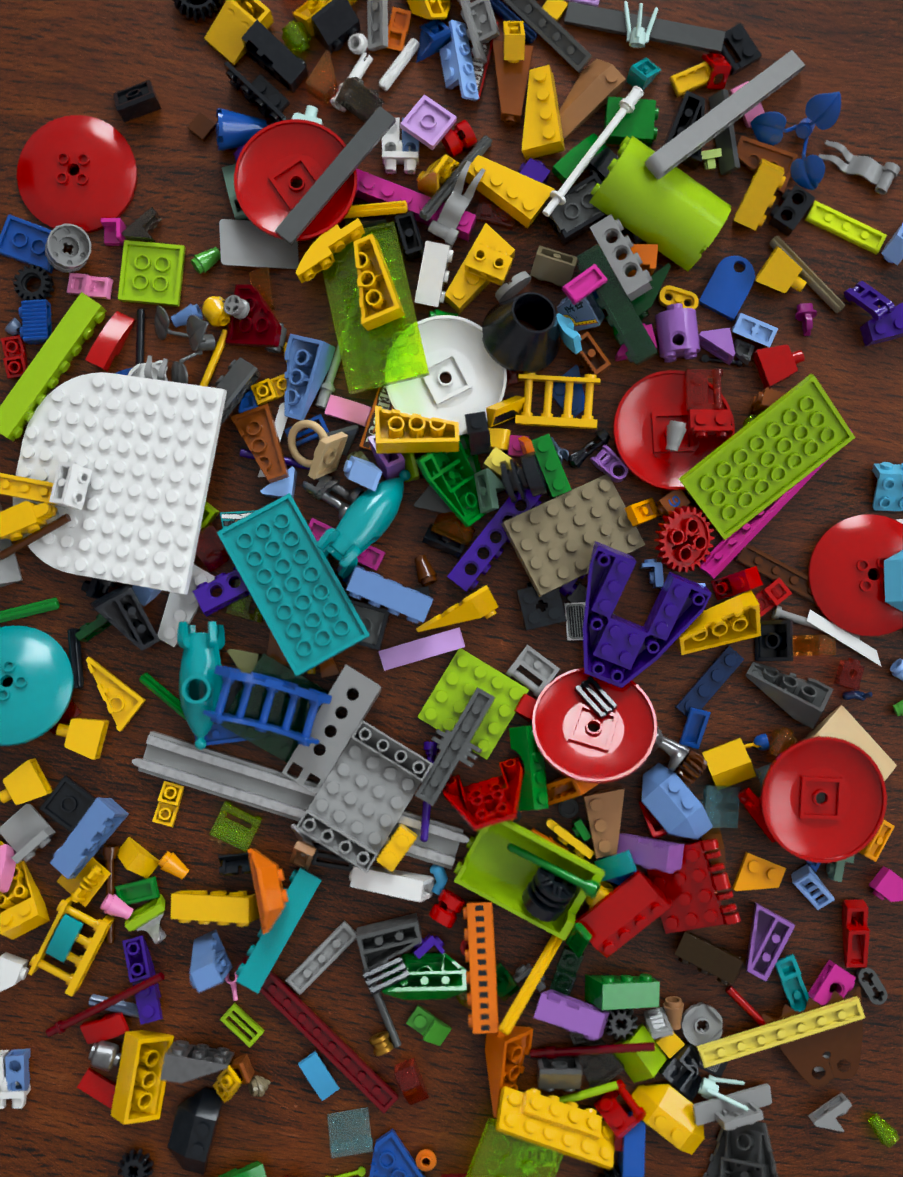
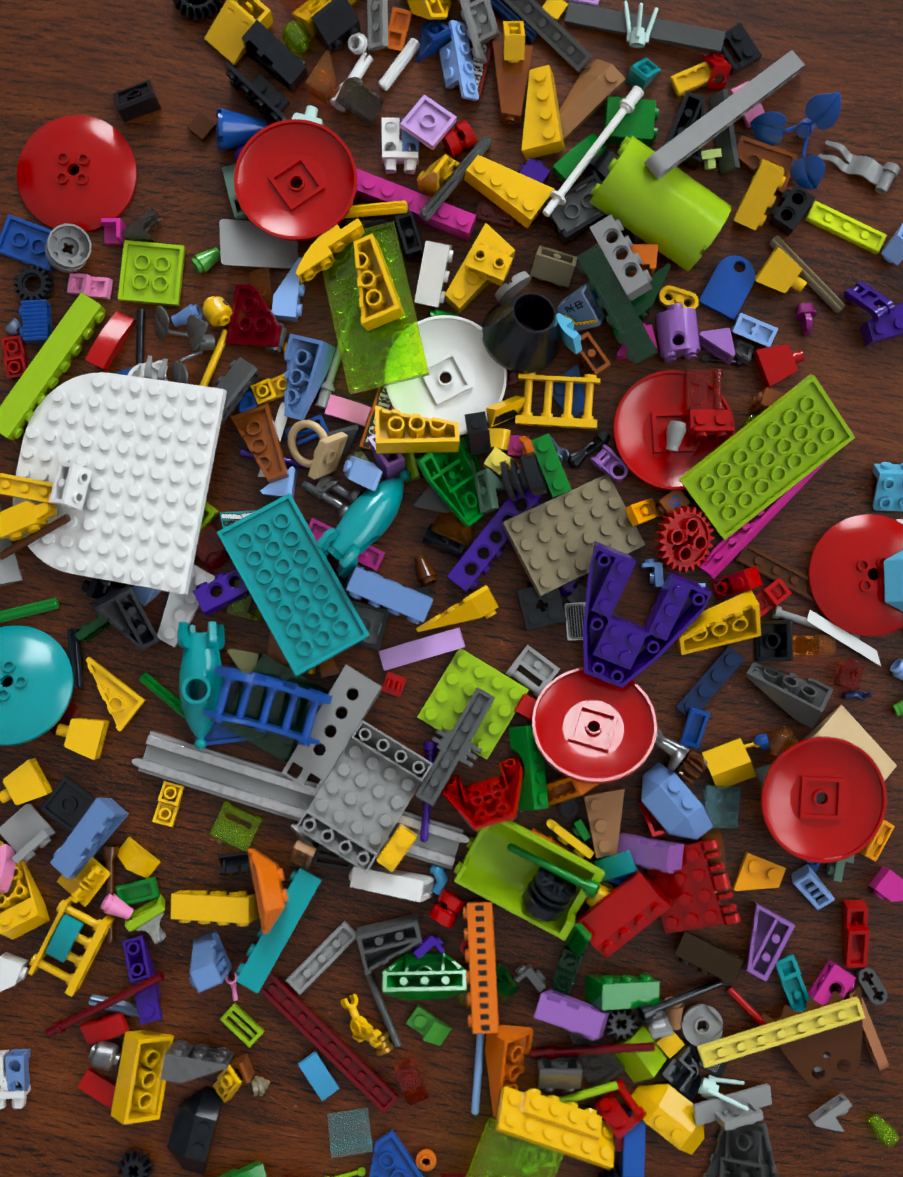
light orange cone [157,851,189,880] -> none
light grey wheel [224,295,250,320] -> none
dark grey tile [275,106,396,246] -> none
tile [363,957,410,996] -> none
light grey flag [428,160,485,246] -> none
yellow axle [499,934,563,1035] -> none
dark pink tile [562,264,608,305] -> none
tile [575,676,617,720] -> none
red hinge [737,788,776,843] -> none
none -> light blue slope [272,257,305,322]
none -> yellow piece [341,994,382,1048]
none -> red tile [381,671,407,697]
none -> light blue piece [471,1033,485,1116]
none -> black piece [637,980,724,1023]
none -> nougat beam [847,991,889,1071]

